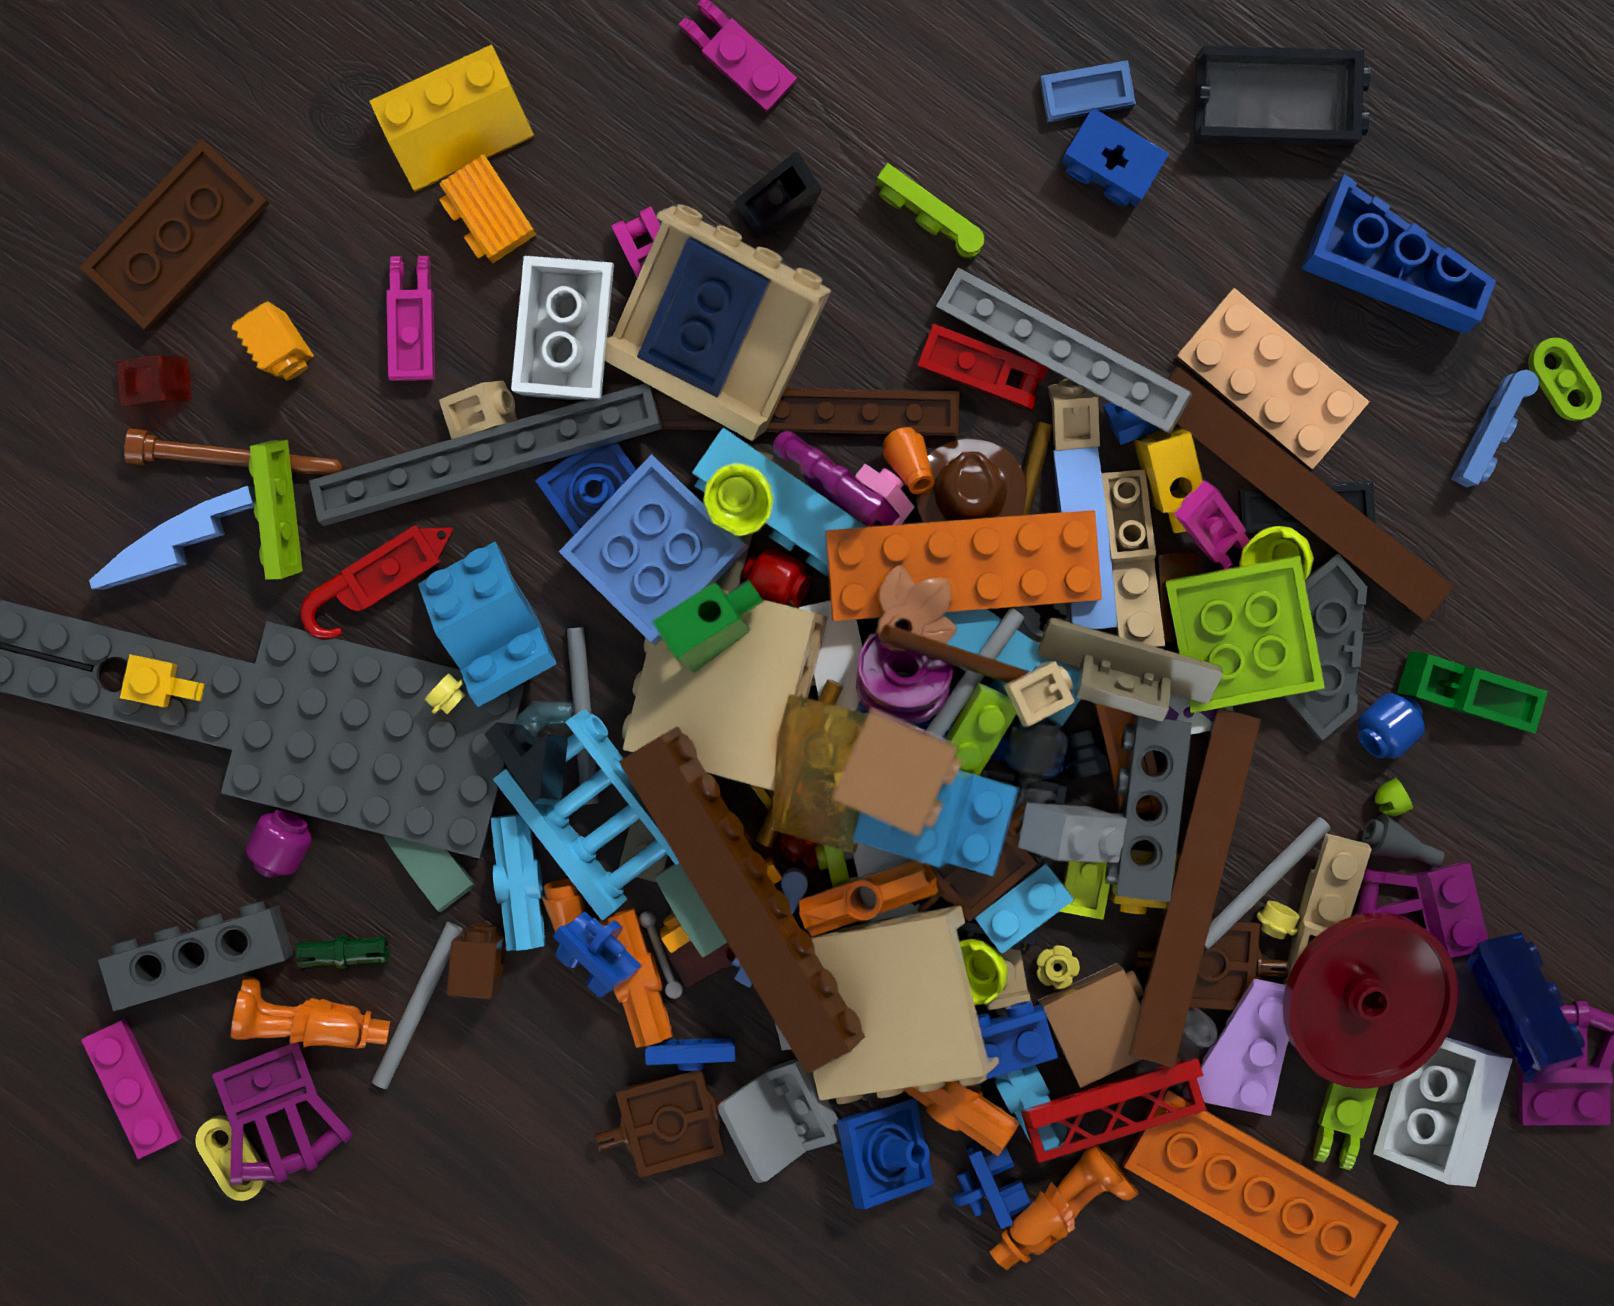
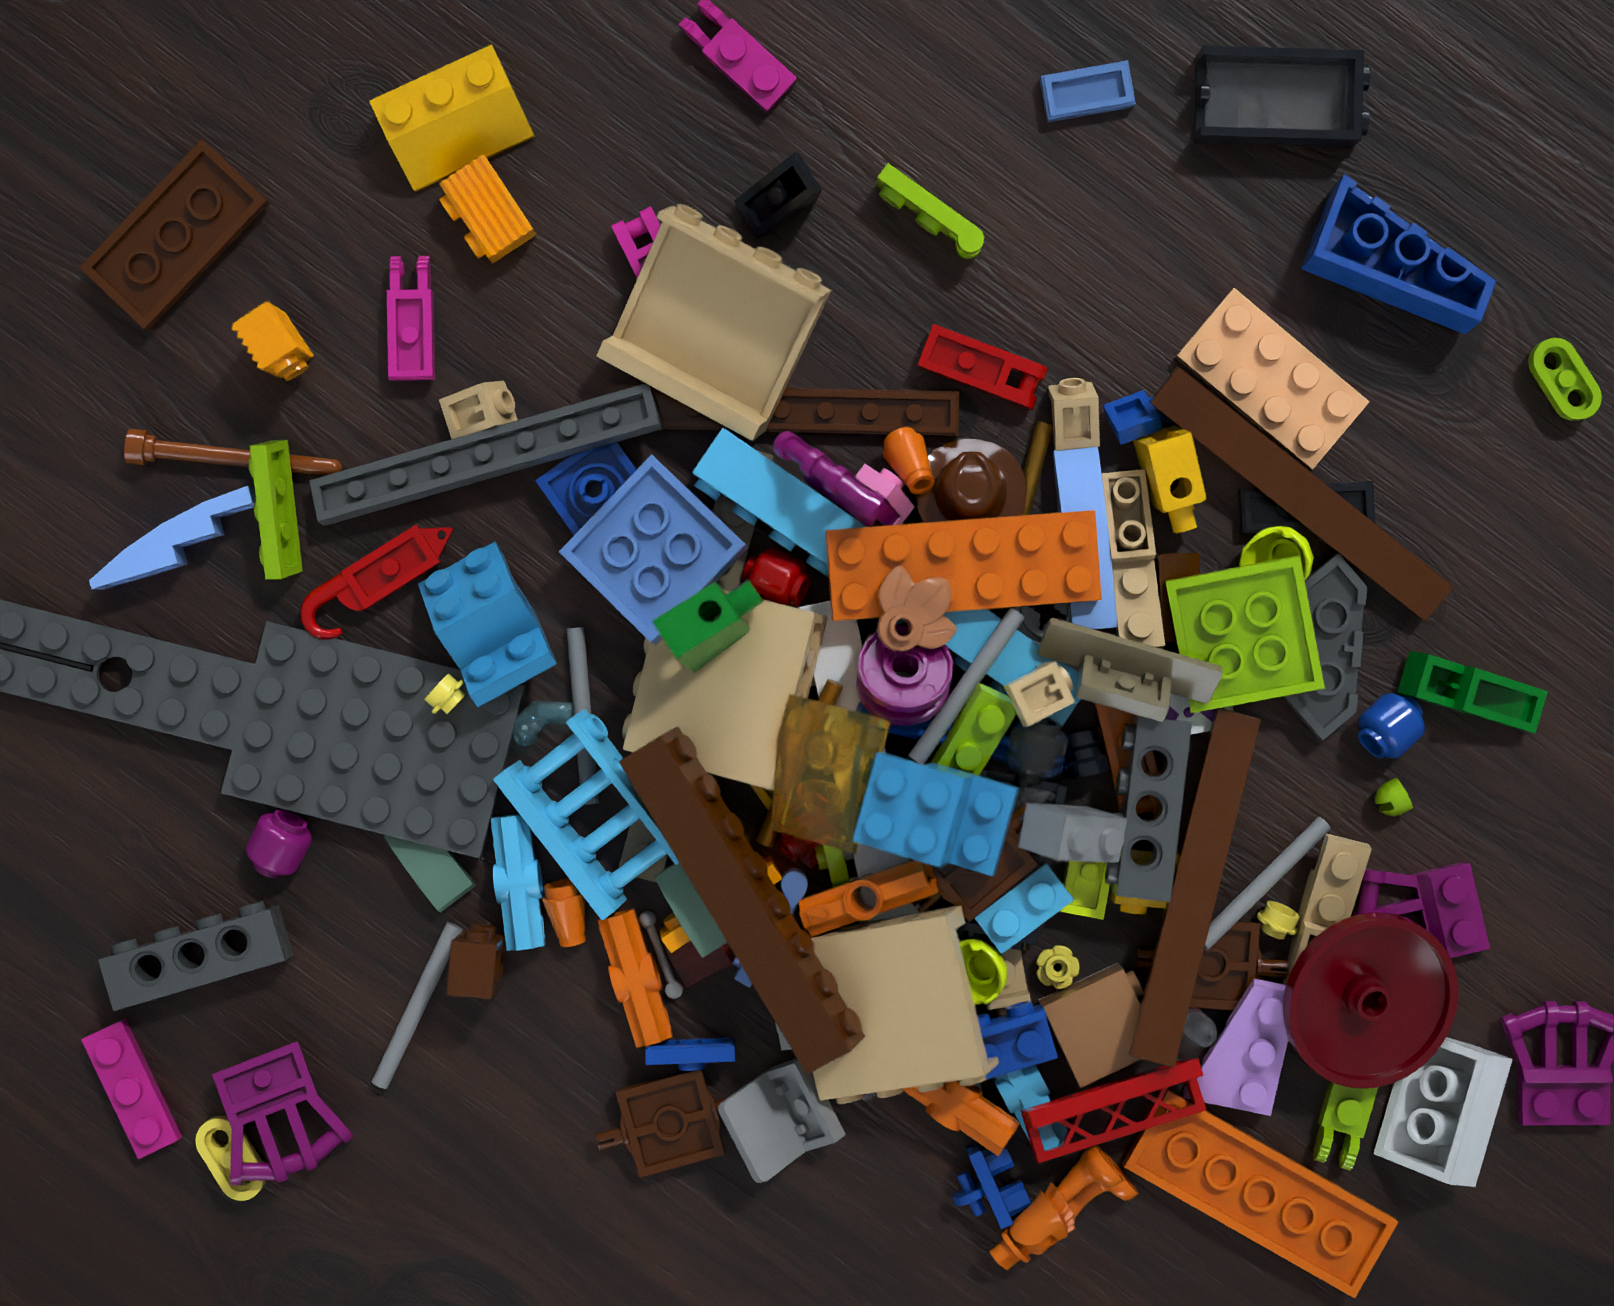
clear red bracket [116,355,191,406] -> none
yellow plate [120,654,205,708] -> none
orange piece [231,975,390,1049] -> none
dark green pin [296,935,390,971] -> none
black slope [484,723,568,805] -> none
white slope [511,256,614,400] -> none
blue hips [553,911,642,997] -> none
dark blue plate [637,236,772,398] -> none
neon yellow hair [703,463,774,536] -> none
medium nougat piece [832,708,962,837] -> none
blue plate [836,1097,934,1209] -> none
reddish brown bar [880,625,1031,683] -> none
light grey plate [936,267,1193,434] -> none
blue brick [1061,108,1169,207] -> none
dark pink hinge [1174,480,1250,570] -> none
dark grey cone [1362,814,1444,867] -> none
medium blue plate [1451,370,1539,487] -> none
clear blue slope [1467,932,1585,1083] -> none

